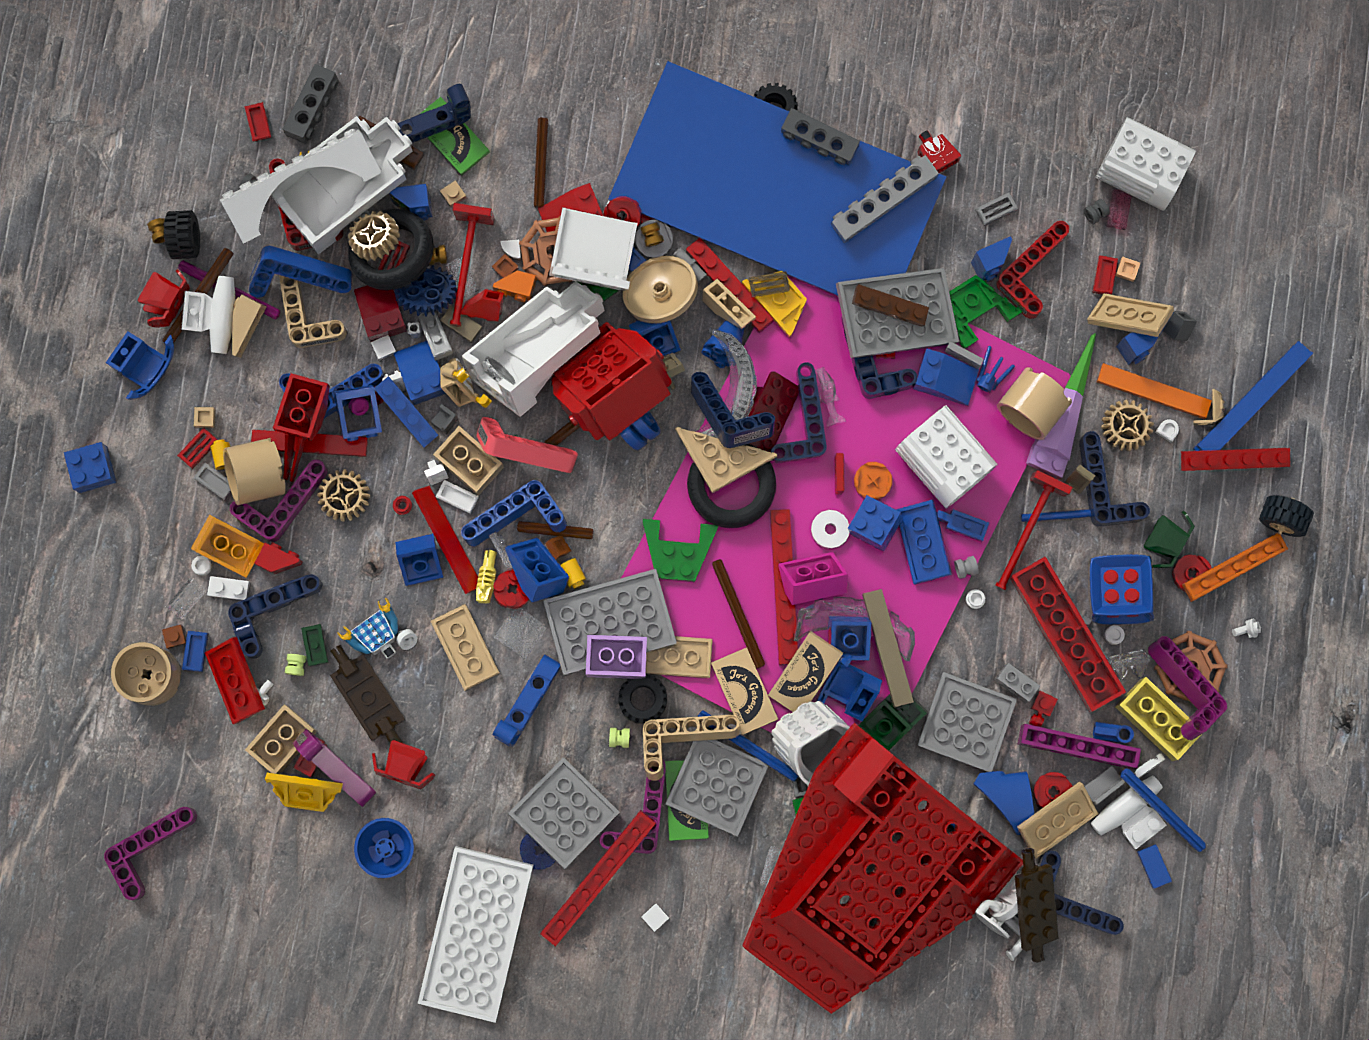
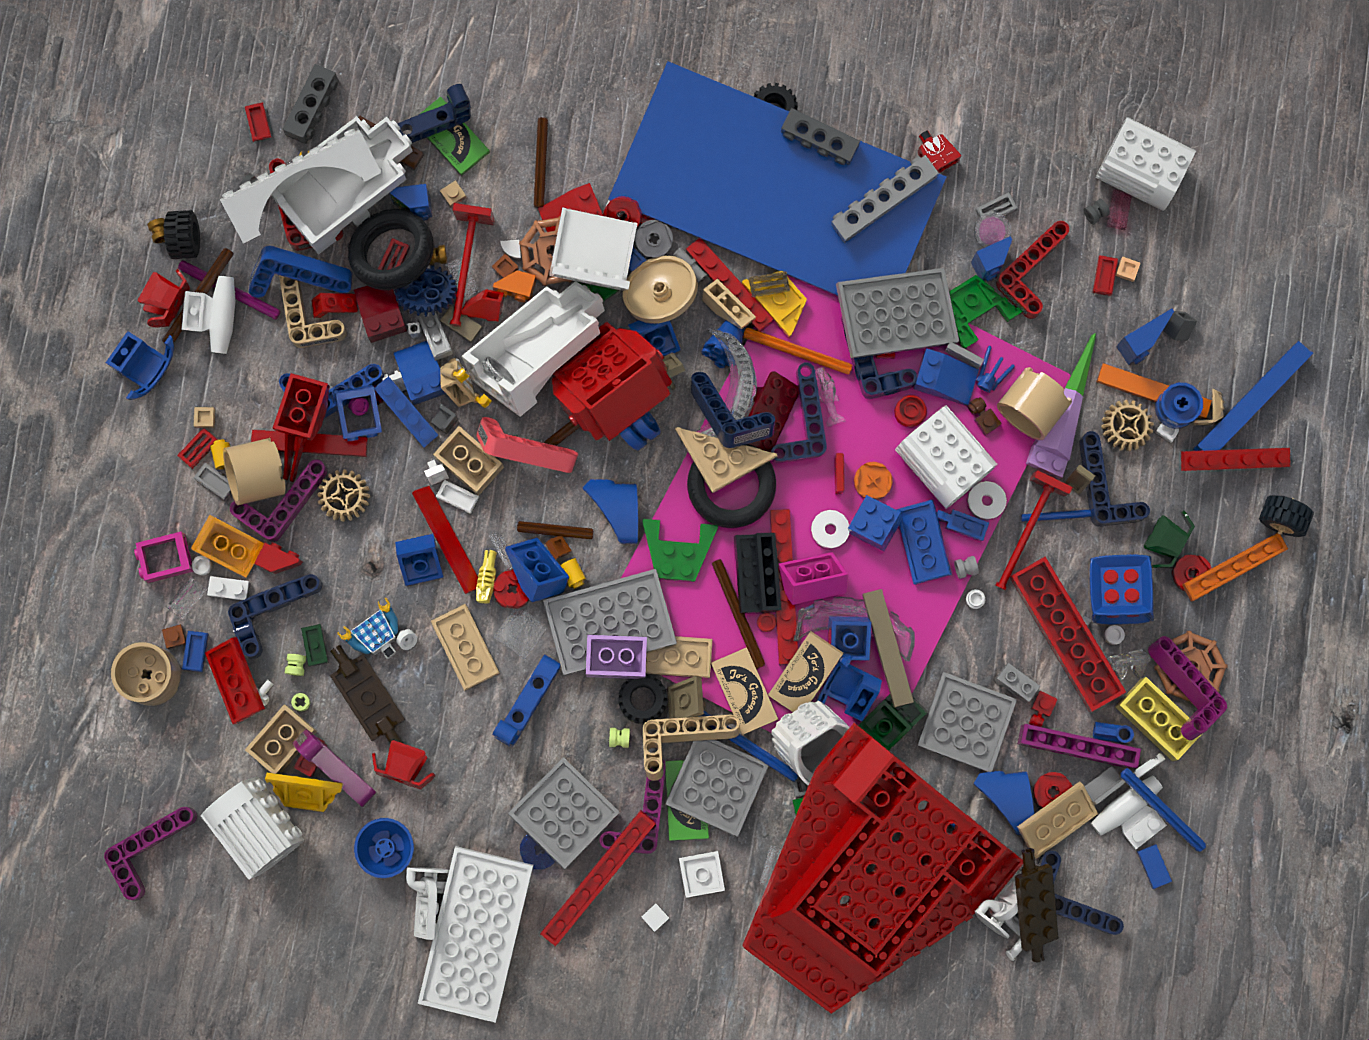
blue brick [64,442,117,493] -> none
tan slope [232,295,266,358] -> none
tan gear [348,211,400,261] -> none
white tile [371,335,396,361] -> none
red plate [393,496,412,515] -> none
blue beam [461,480,567,546] -> none
pearl gold wheel [641,223,664,247] -> none
reddish brown plate [852,284,929,327] -> none
tan tile [1087,294,1174,337] -> none
white plate [1232,618,1261,638] -> none
none -> dark pink window [134,531,194,583]
none -> white piece [201,776,304,880]
none -> yellowish green bush [291,693,310,712]
none -> red bracket [311,293,358,318]
none -> white plate [406,867,449,940]
none -> blue panel [583,479,638,544]
none -> dark tan tile [667,676,706,719]
none -> white plate [679,851,725,898]
none -> black brick [734,533,781,614]
none -> orange axle [743,328,852,374]
none -> red tile [757,612,776,632]
none -> red piece [894,395,927,427]
none -> reddish brown plate [967,397,1002,436]
none -> white tile [967,481,1007,520]
none -> clear tile [973,212,1012,248]
none -> blue wheel [1155,382,1203,429]

